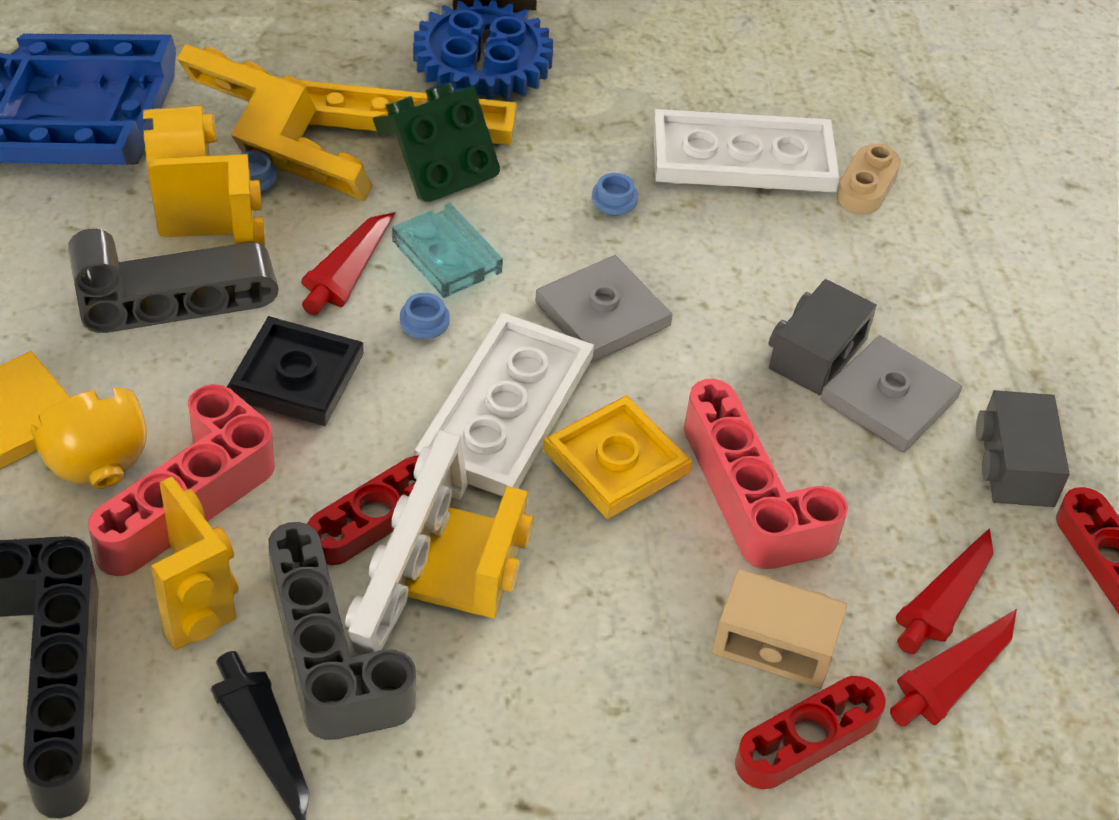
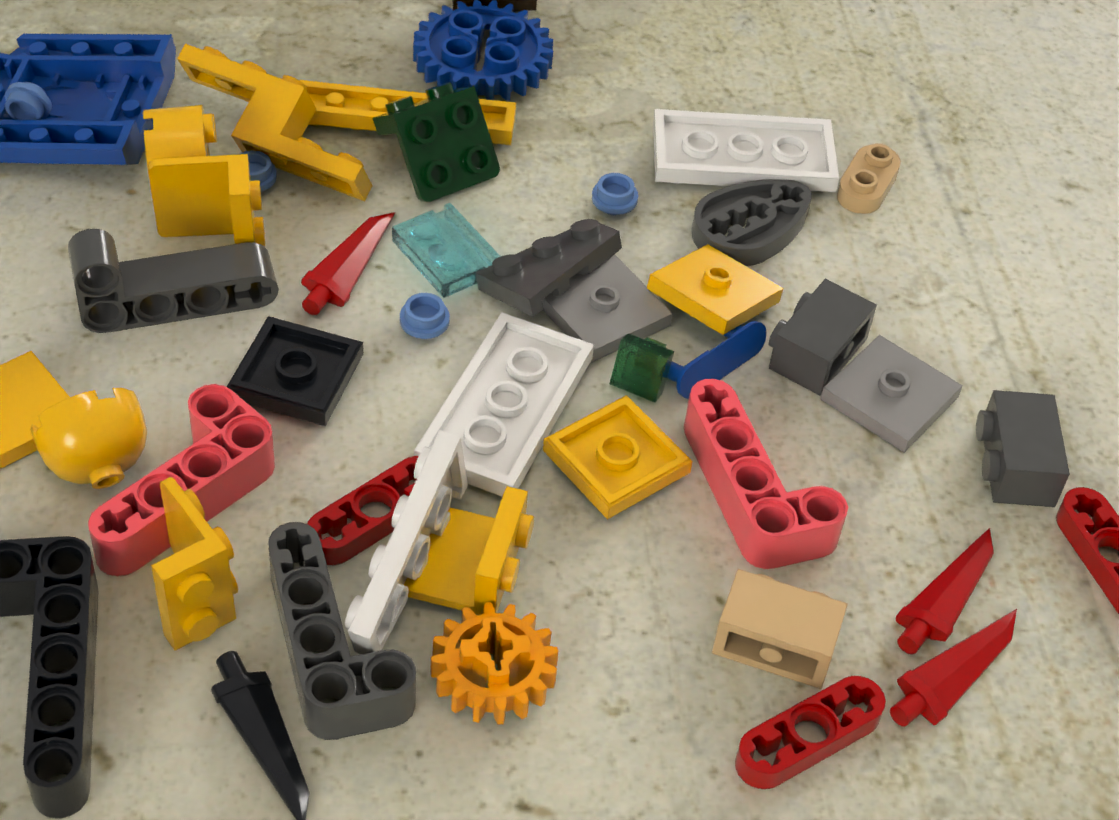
none -> medium blue plate [5,82,52,120]
none -> light orange gear [430,602,558,725]
none -> dark grey wing [475,219,622,317]
none -> clear green tile [609,333,675,402]
none -> yellow plate [647,244,784,335]
none -> blue piece [662,321,767,399]
none -> dark grey piece [691,179,812,266]

